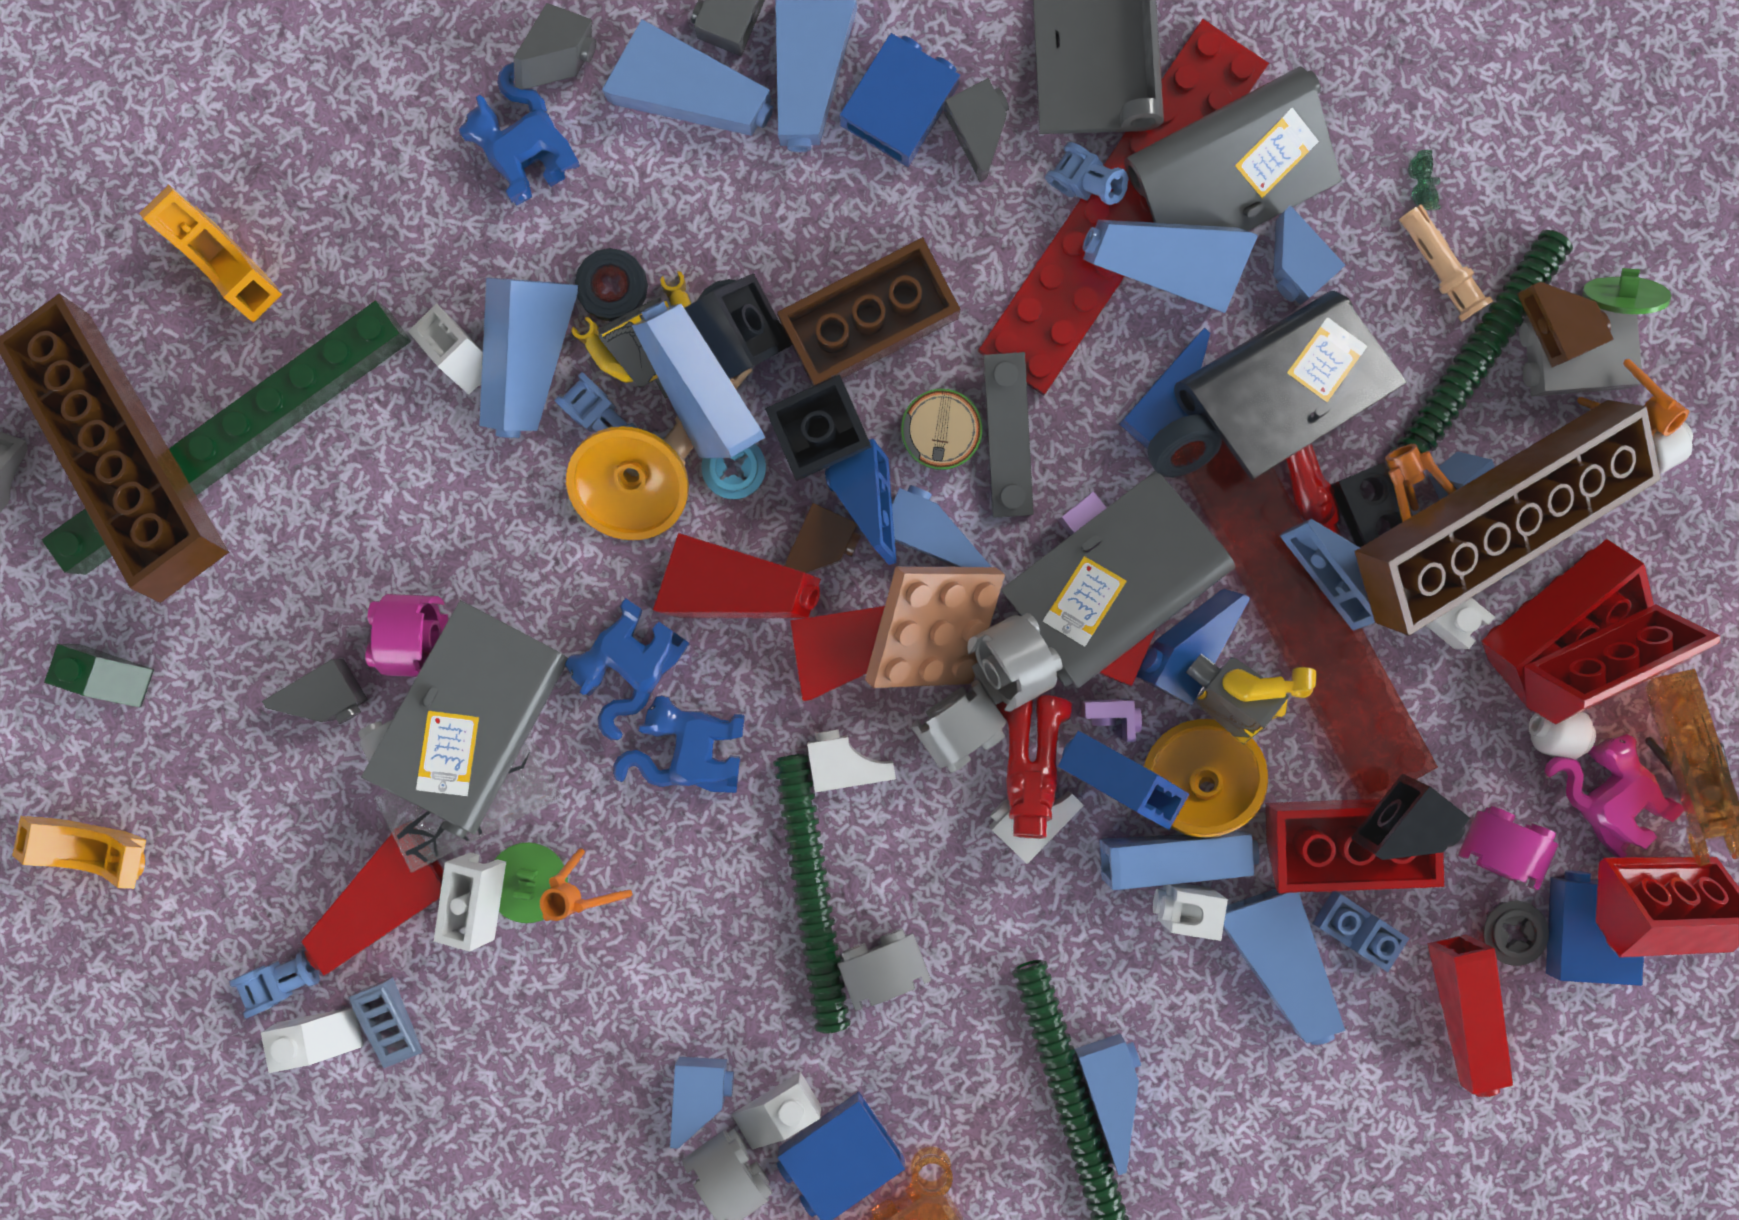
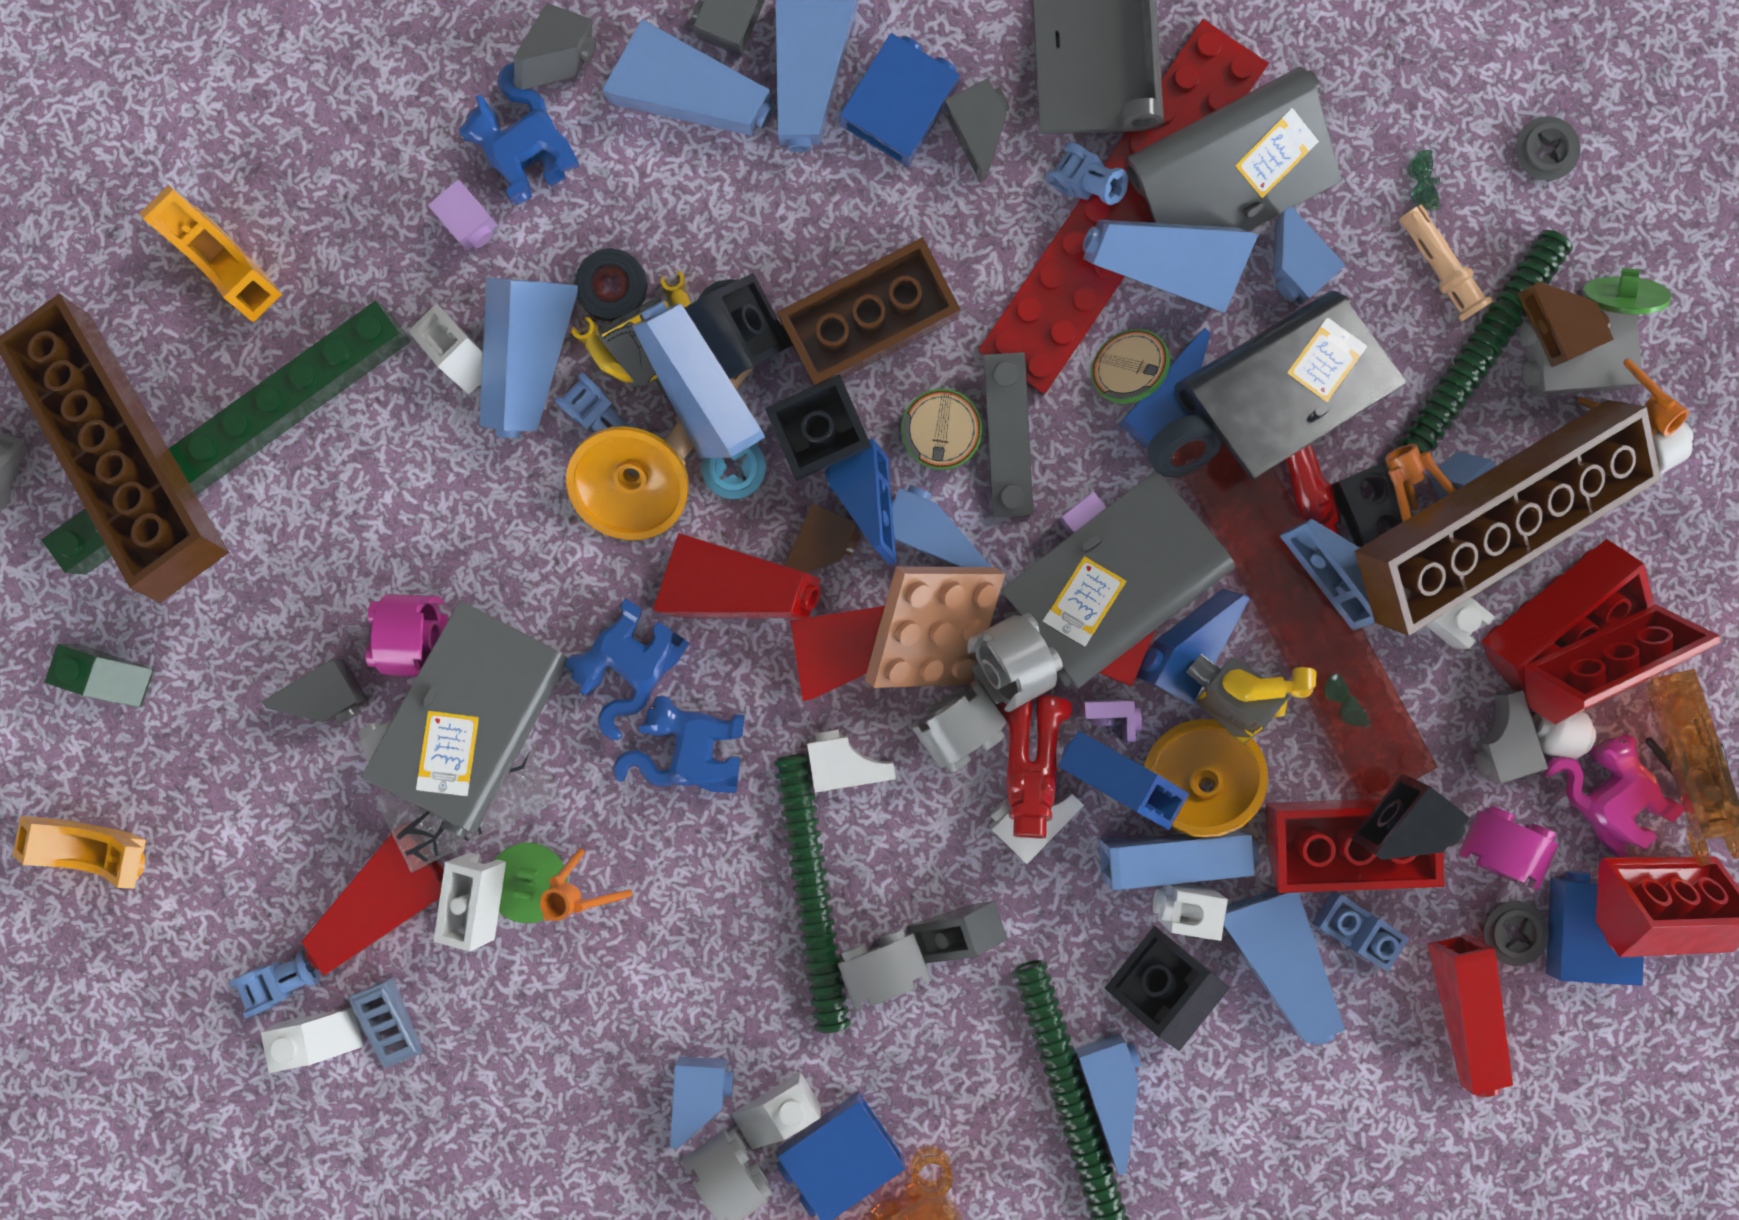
none -> lavender brick [428,179,498,251]
none -> dark grey slope [907,901,1007,964]
none -> piece [1091,329,1170,404]
none -> black slope [1105,925,1231,1051]
none -> clear green piece [1323,673,1371,727]
none -> light grey arch [1474,690,1548,783]
none -> dark grey gear [1513,116,1581,183]

